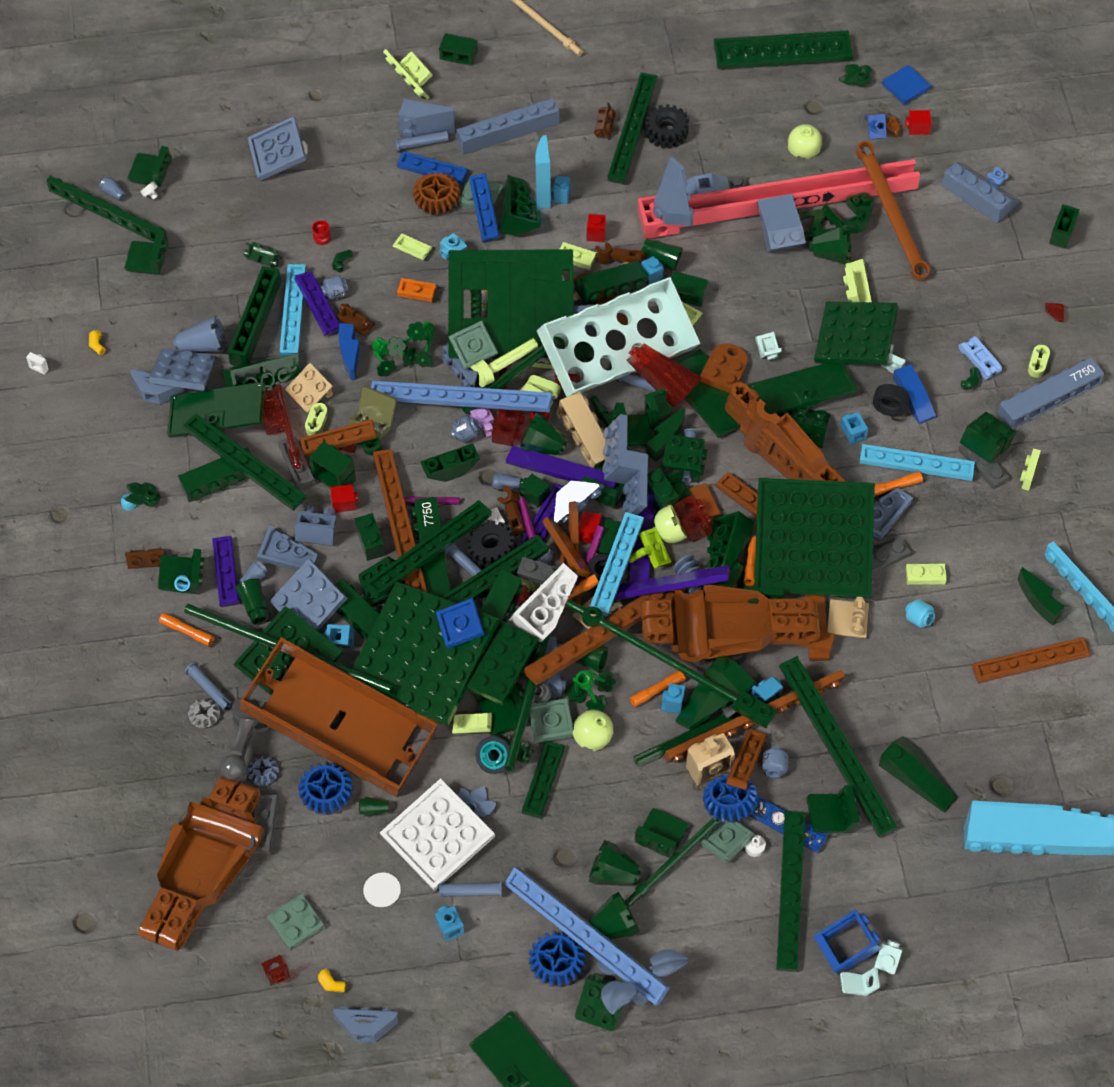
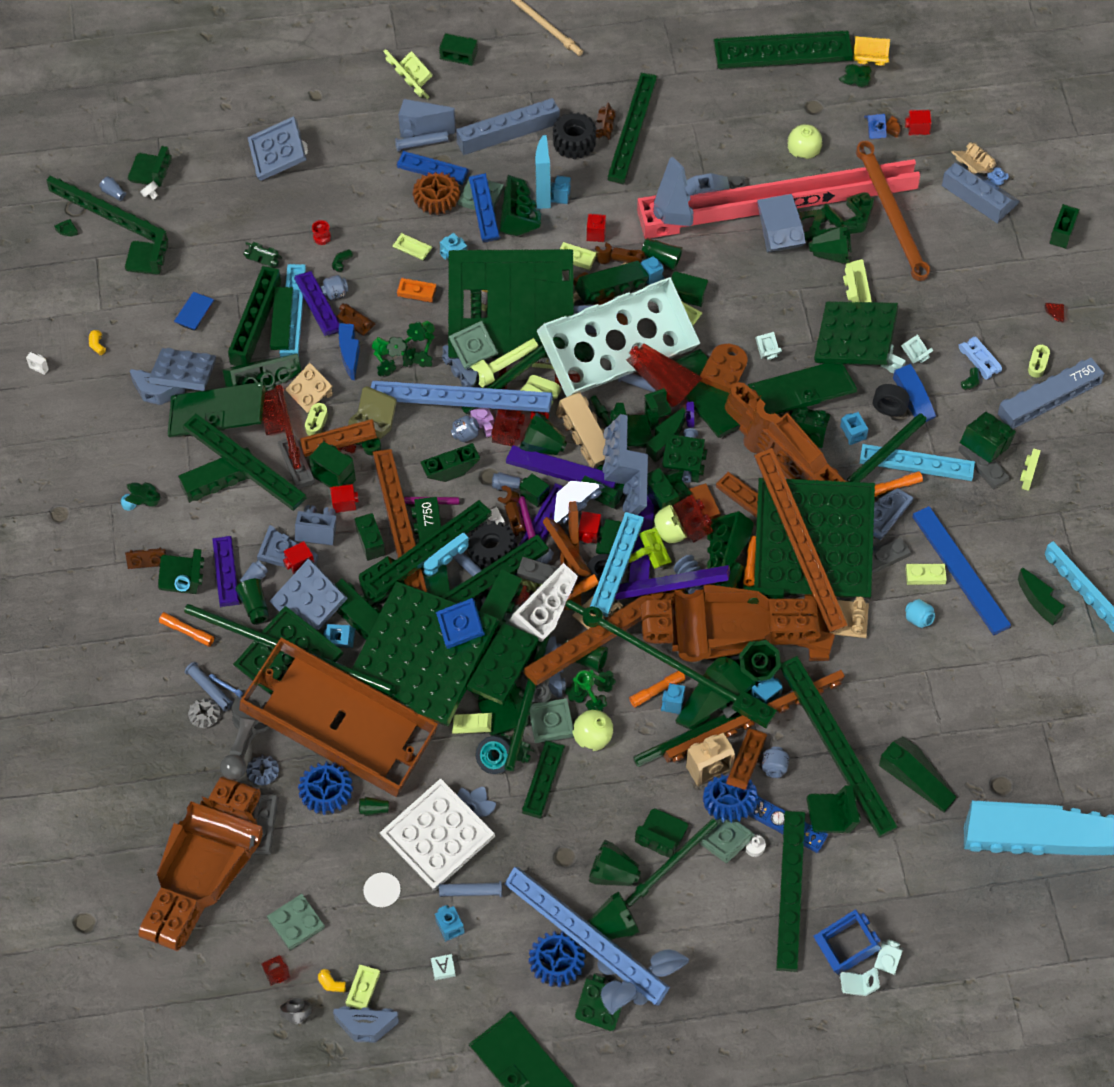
sand blue cone [173,316,227,352] -> none
magenta bar [580,525,604,581] -> none
black tyre [645,104,689,149] -> none
blue tile [882,65,931,105] -> none
dark orange tile [972,637,1091,684] -> none
none -> dark green tile [54,219,78,236]
none -> blue piece [174,292,214,331]
none -> medium blue hinge [208,674,243,697]
none -> dark green tile [270,287,294,350]
none -> flat silver plate [280,998,312,1024]
none -> red brick [283,541,314,574]
none -> yellowish green plate [346,965,380,1010]
none -> medium azure hinge [424,533,468,576]
none -> light aqua tile [431,954,455,980]
none -> black tyre [553,112,596,159]
none -> dark purple tile [686,402,694,428]
none -> dark green cone [739,640,781,682]
none -> dark orange plate [754,448,847,633]
none -> dark green axle [847,413,927,482]
none -> yellow bracket [854,36,890,65]
none -> light aqua bracket [901,334,933,364]
none -> blue tile [912,506,1011,636]
none -> tan hinge [952,142,996,174]

